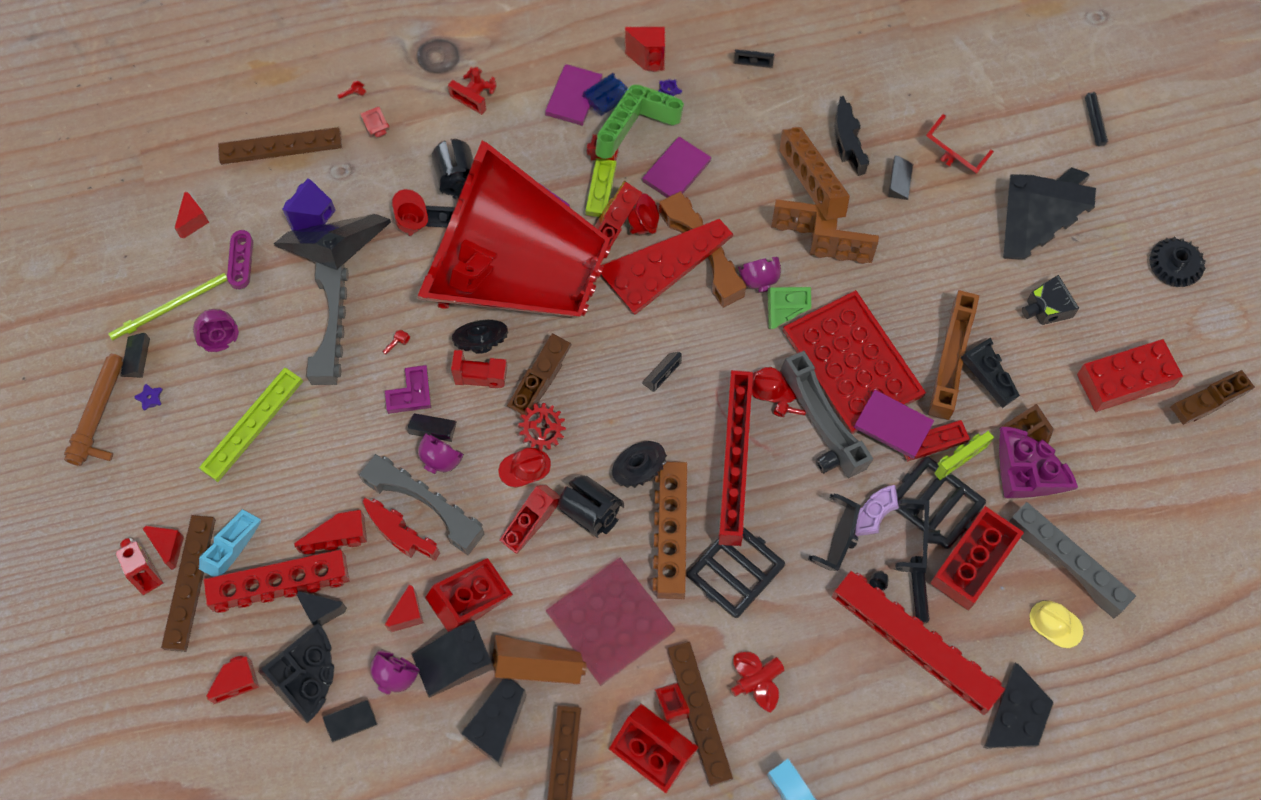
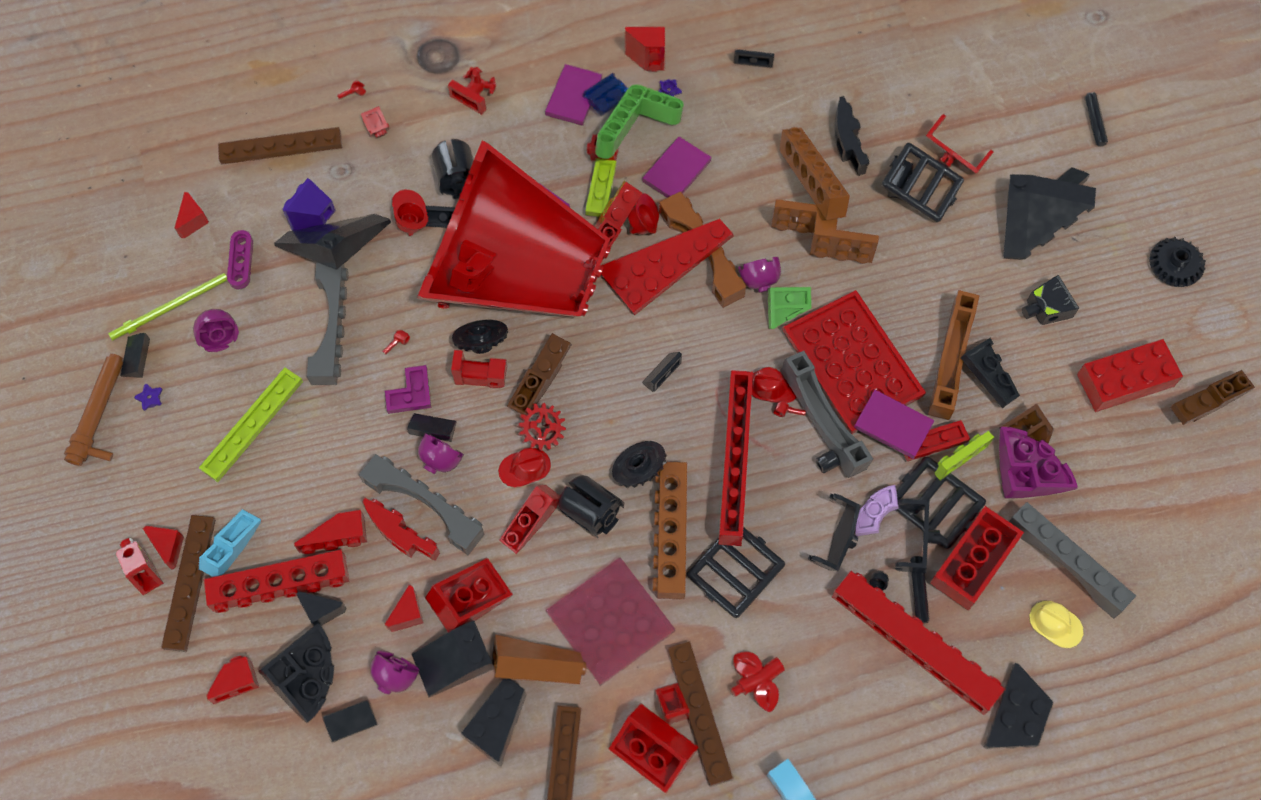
none -> black bar [882,142,964,222]

